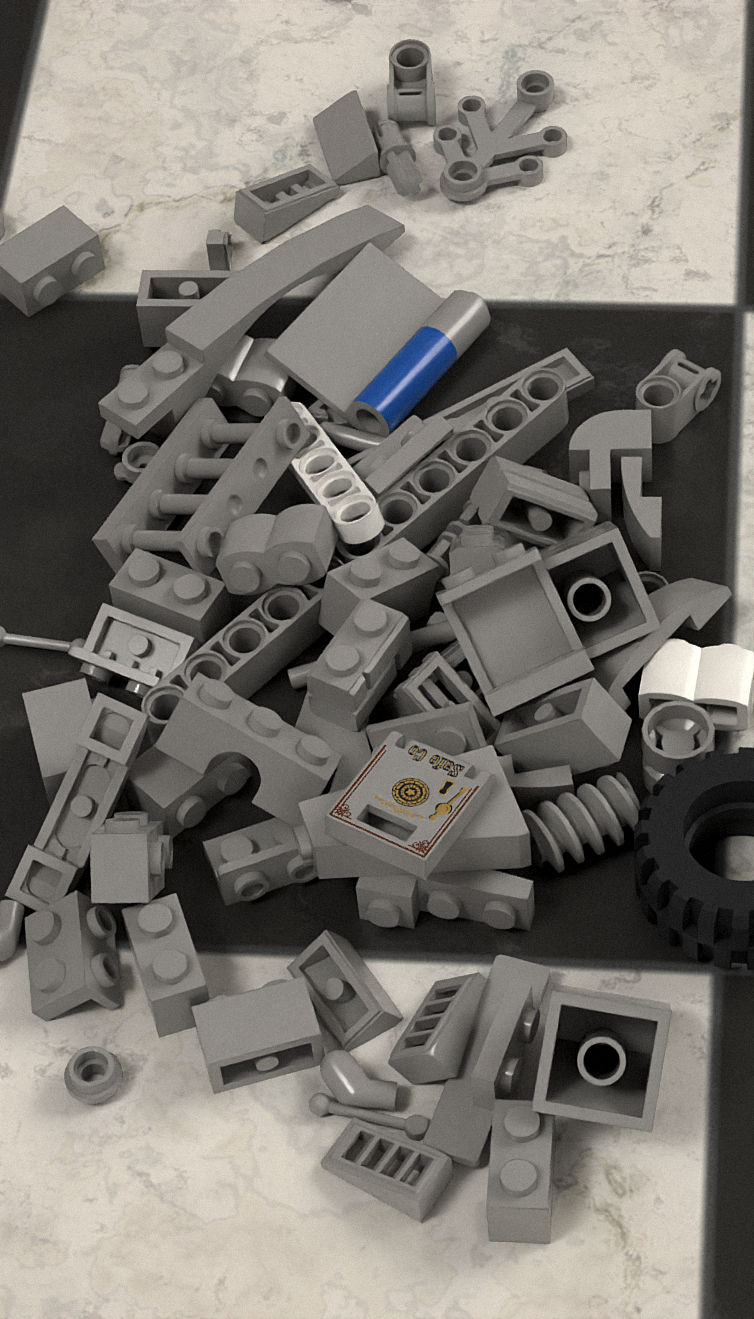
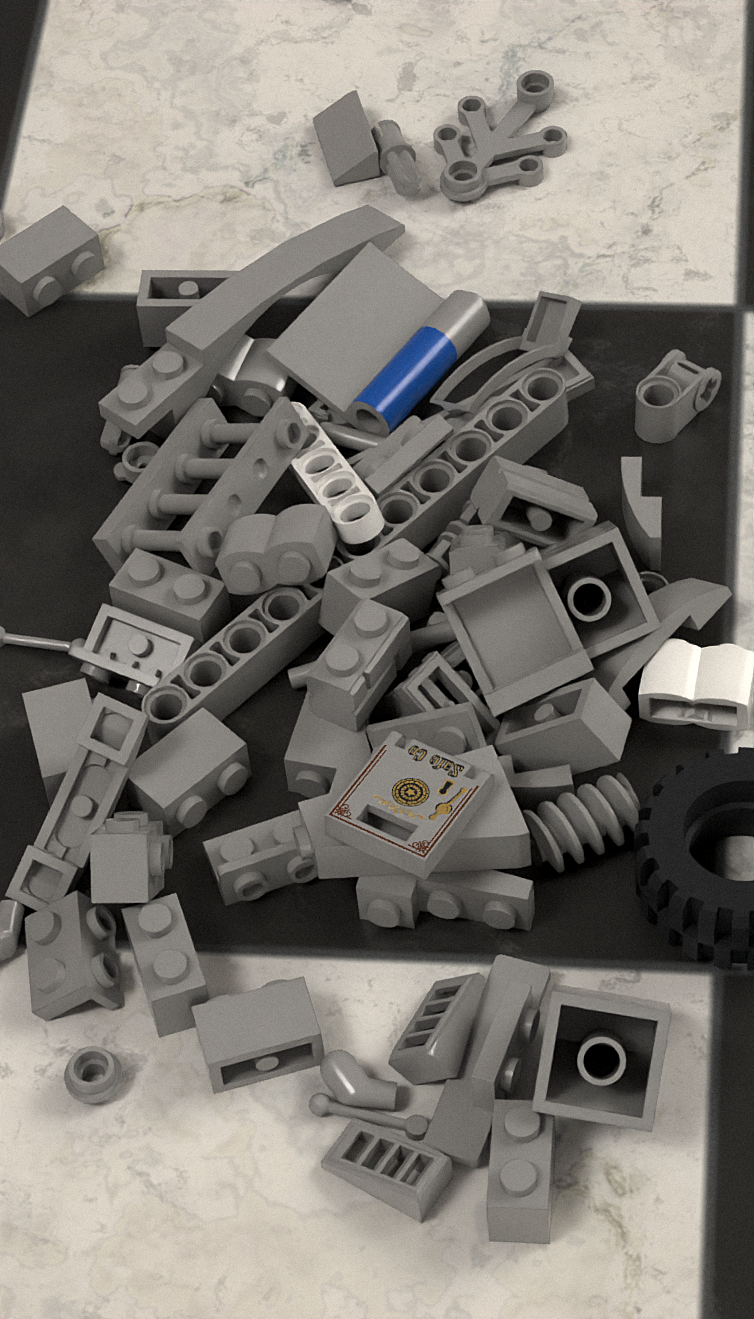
light grey arch [154,672,343,827] -> none
light grey tile [206,229,234,271] -> none
light grey slope [234,164,340,243] -> none
light grey slope [287,929,404,1052] -> none
light grey piece [387,39,436,125] -> none
light grey brick [569,409,652,523] -> none
light grey wheel [642,700,715,795] -> none
none -> light grey piece [430,291,582,414]

